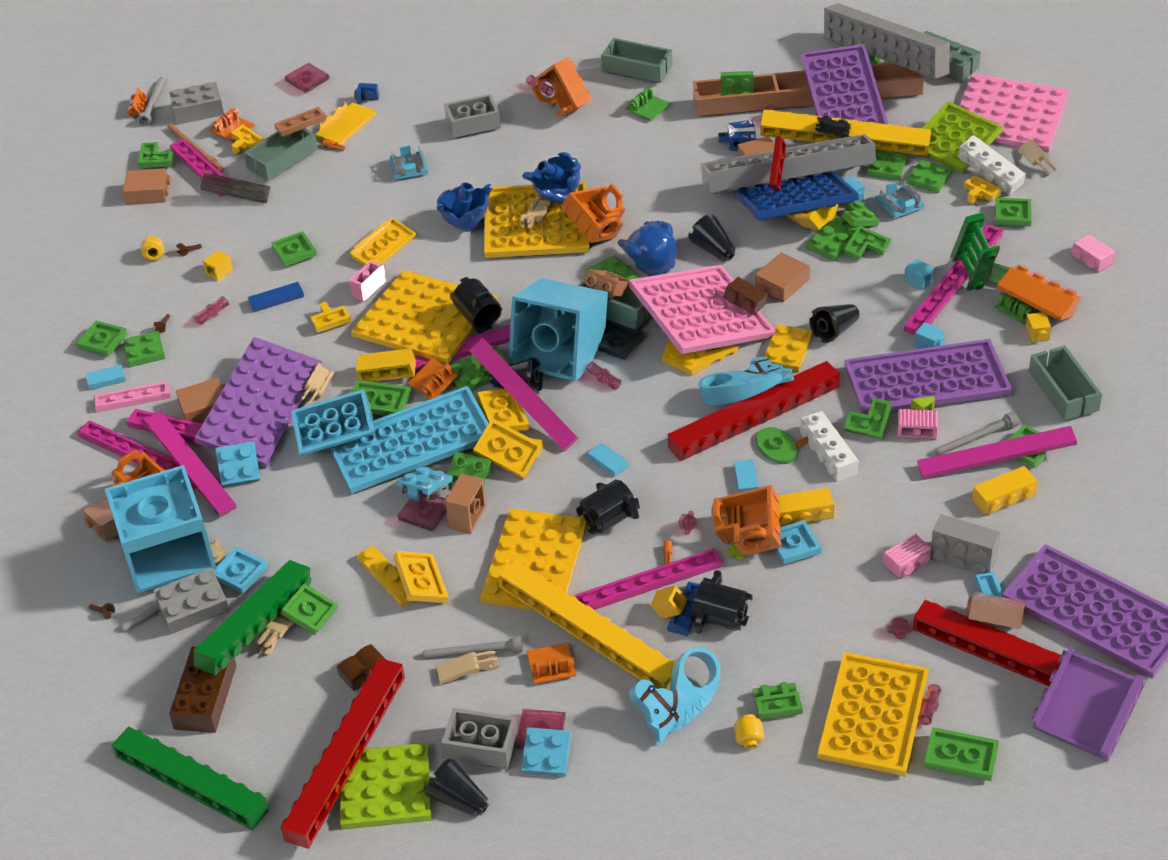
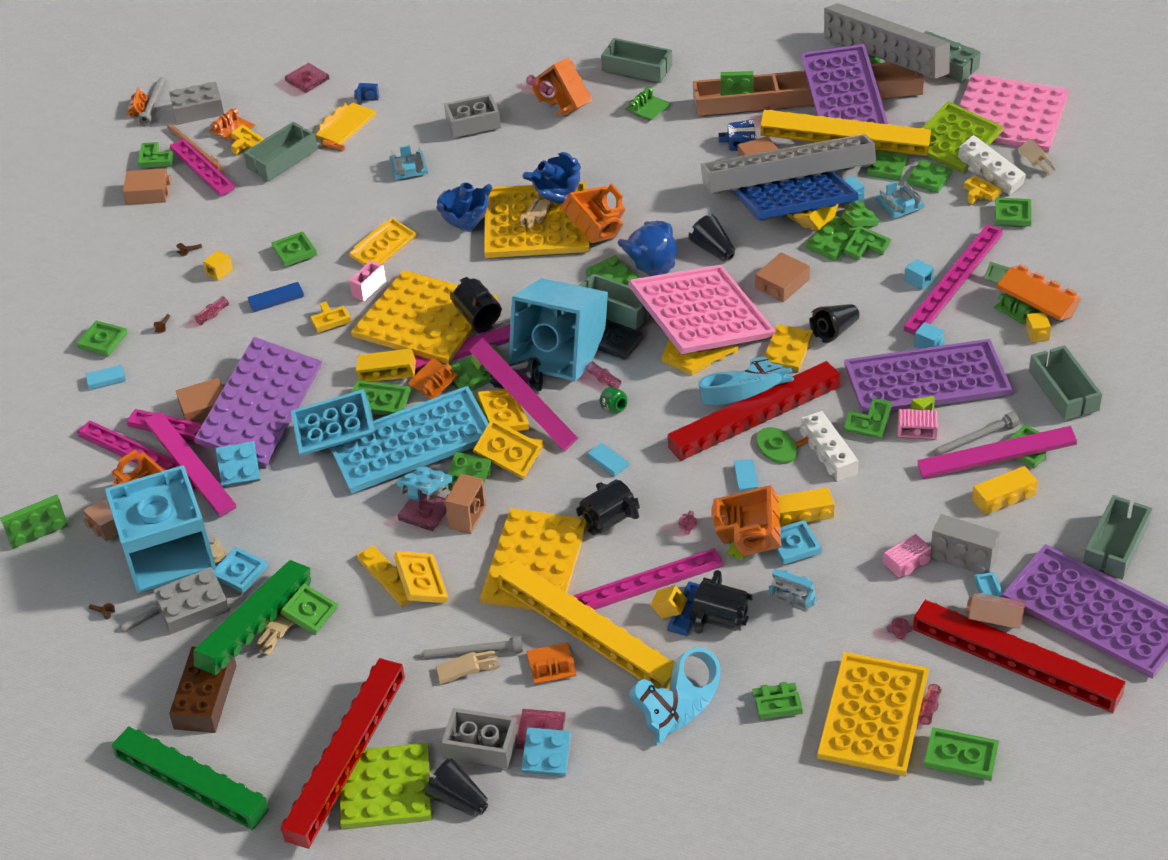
bright pink tile [94,381,171,413] -> none
bright green plate [123,331,165,367] -> none
yellow head [141,236,164,261] -> none
clear smoke plate [200,173,270,203] -> none
nougat plate [274,107,326,137] -> none
tan arm [301,363,334,404] -> none
reddish brown brick [337,644,386,691] -> none
nougat plate [583,269,631,298] -> none
orange pin [663,540,672,565] -> none
reddish brown brick [723,277,768,315] -> none
yellow head [734,714,764,749] -> none
red tile [769,136,787,191] -> none
black hinge [815,116,851,138] -> none
green fence [950,212,1000,291] -> none
medium lavender panel [1031,645,1145,761] -> none
bright pink brick [1072,234,1115,272] -> none
none -> bright green plate [0,494,68,549]
none -> green head [599,387,627,414]
none -> piece [768,568,817,611]
none -> sand green piece [1083,495,1152,580]

